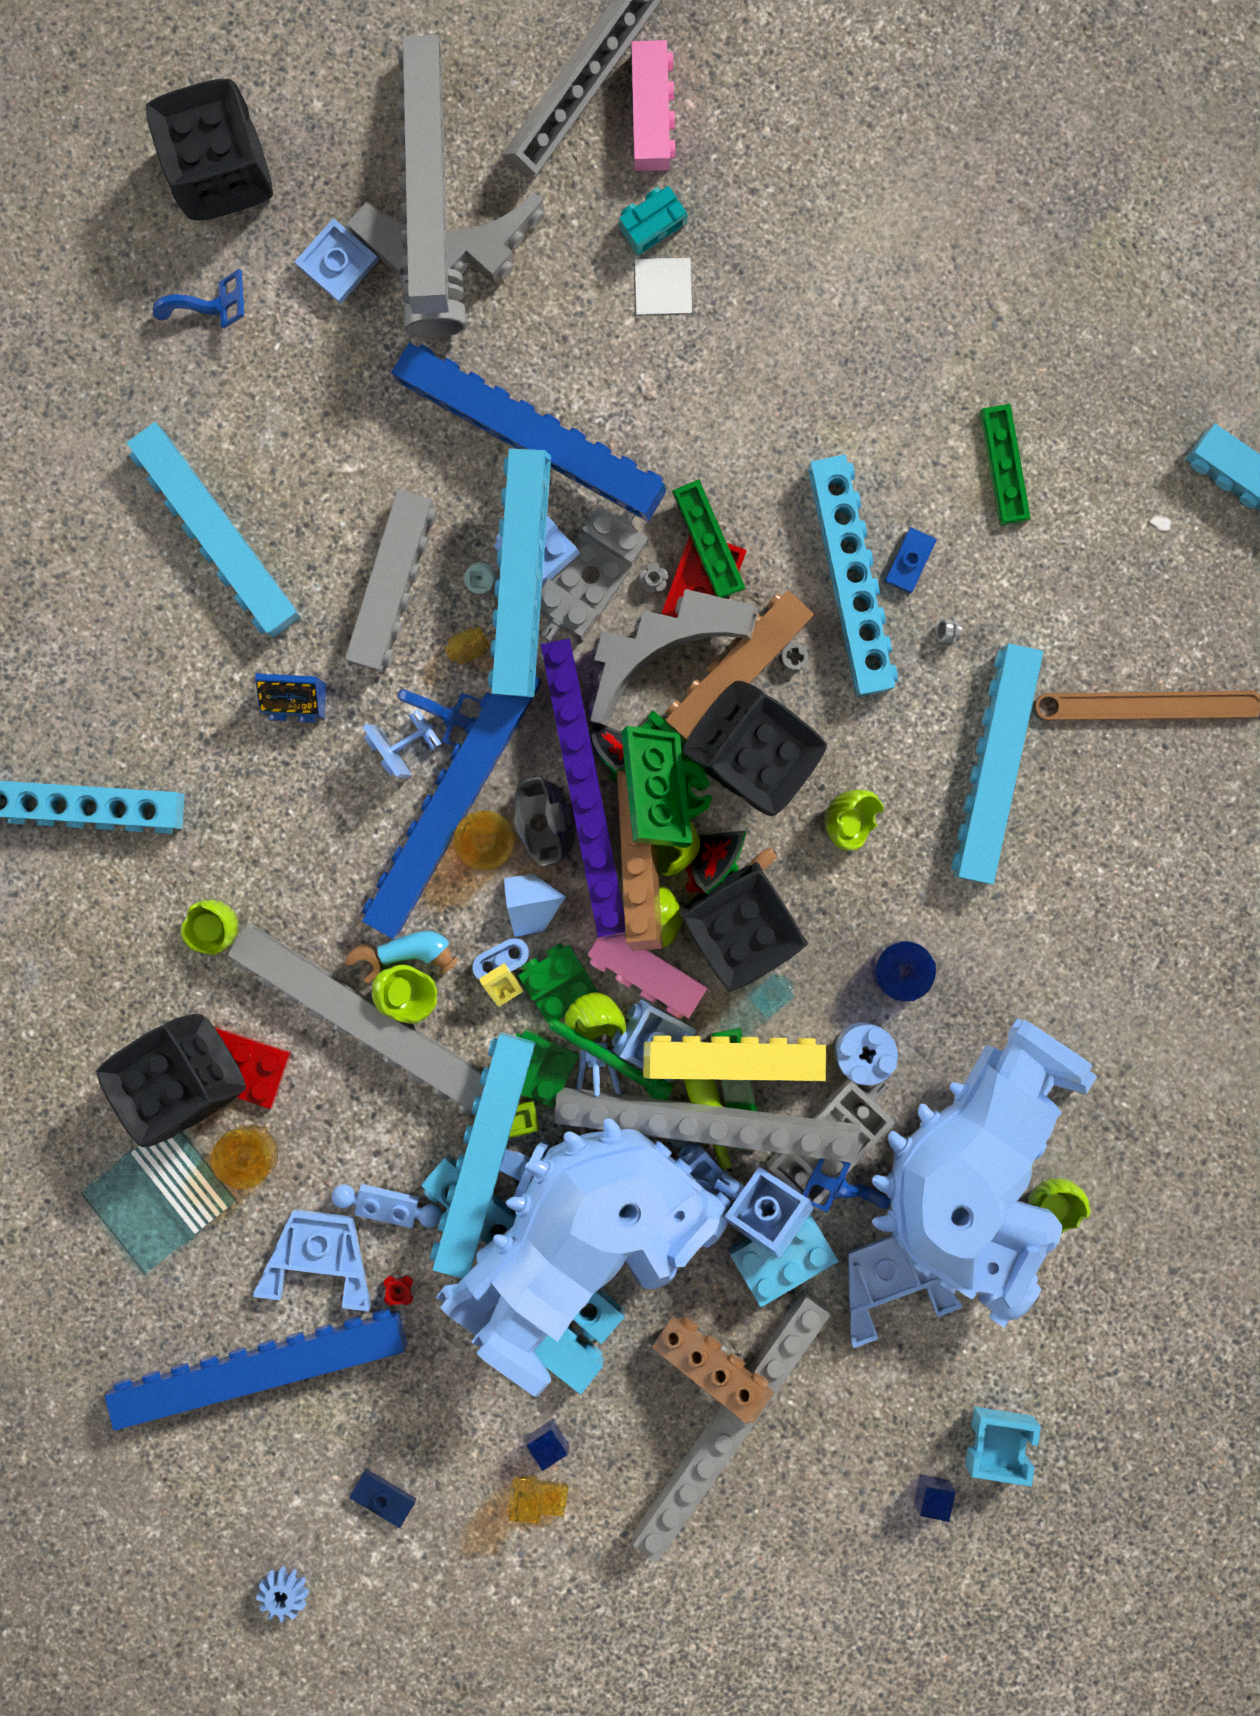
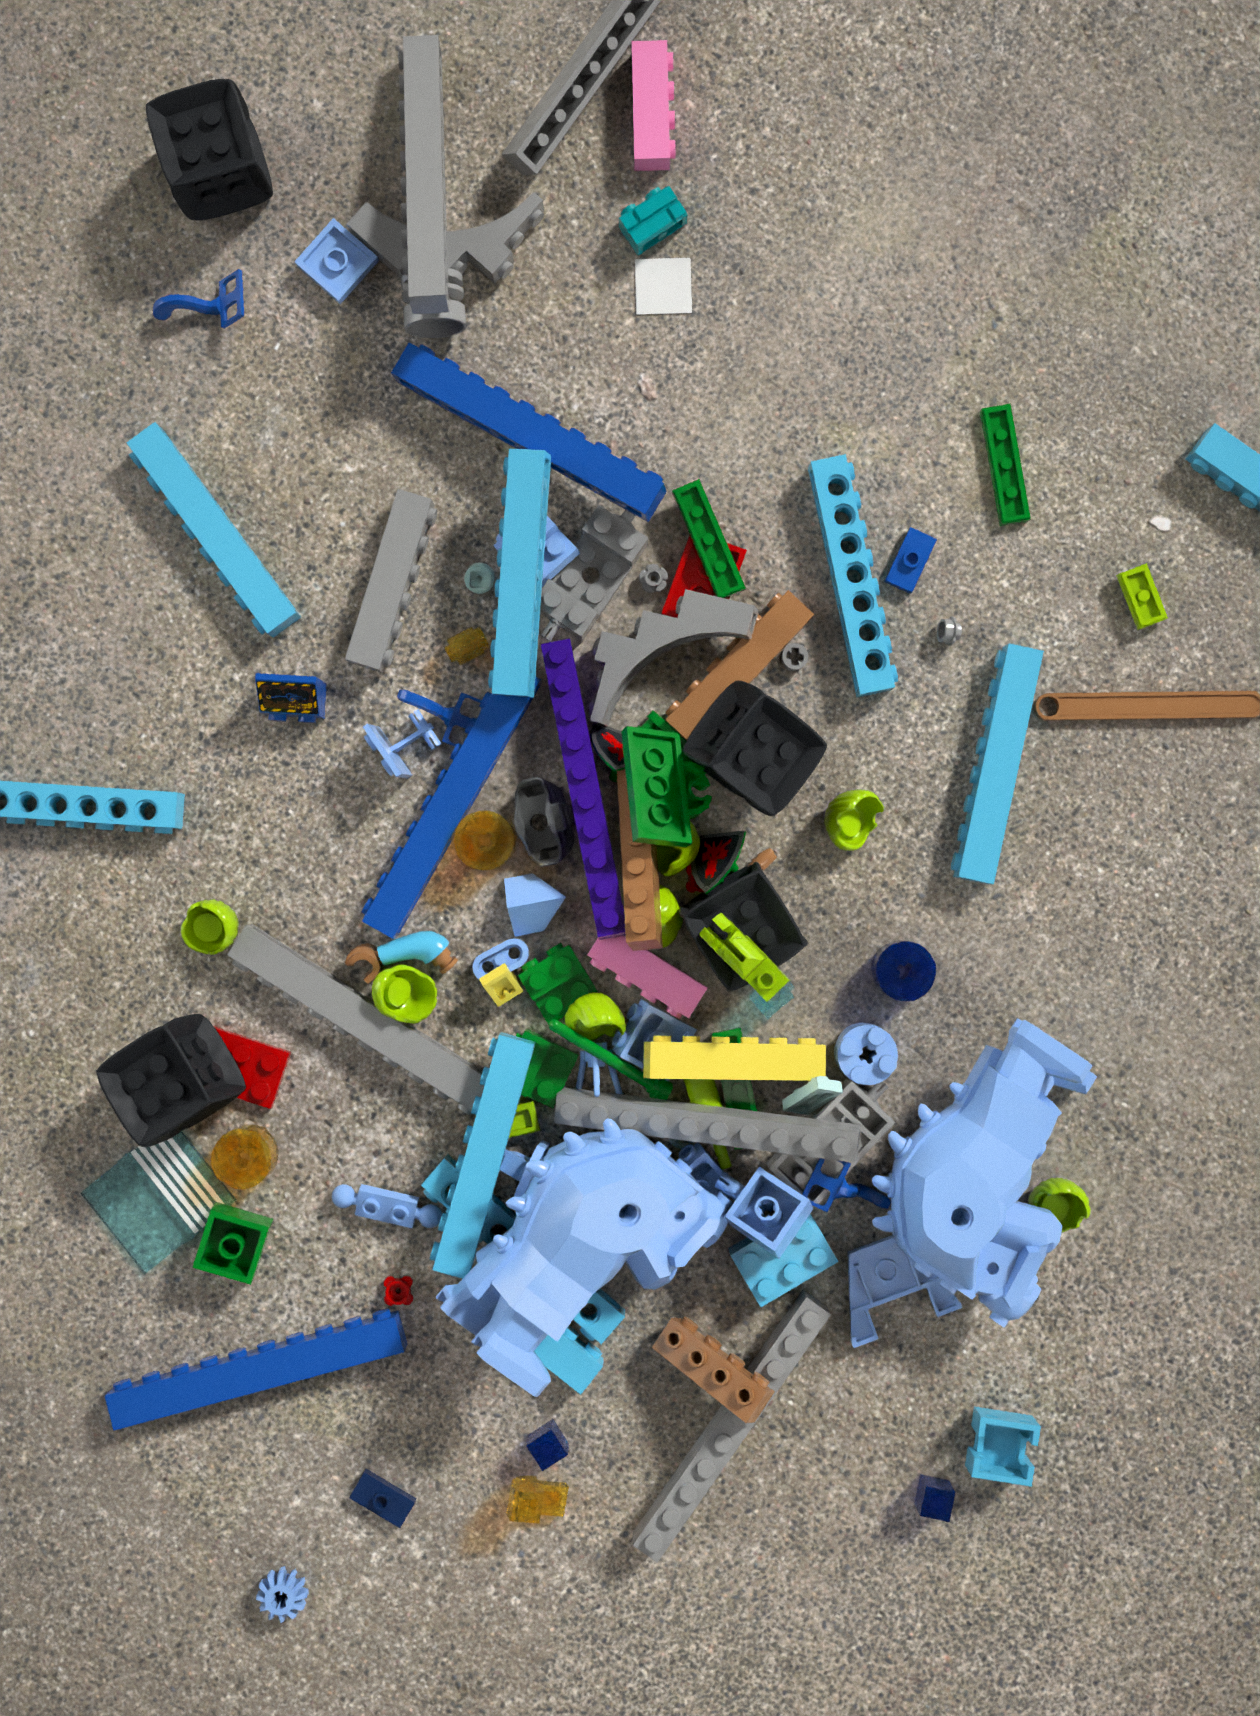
light blue wing [253,1209,371,1311] -> none
none -> green brick [192,1202,273,1285]
none -> lime plate [699,913,790,1002]
none -> light aqua plate [782,1076,843,1115]
none -> lime plate [1116,563,1168,630]

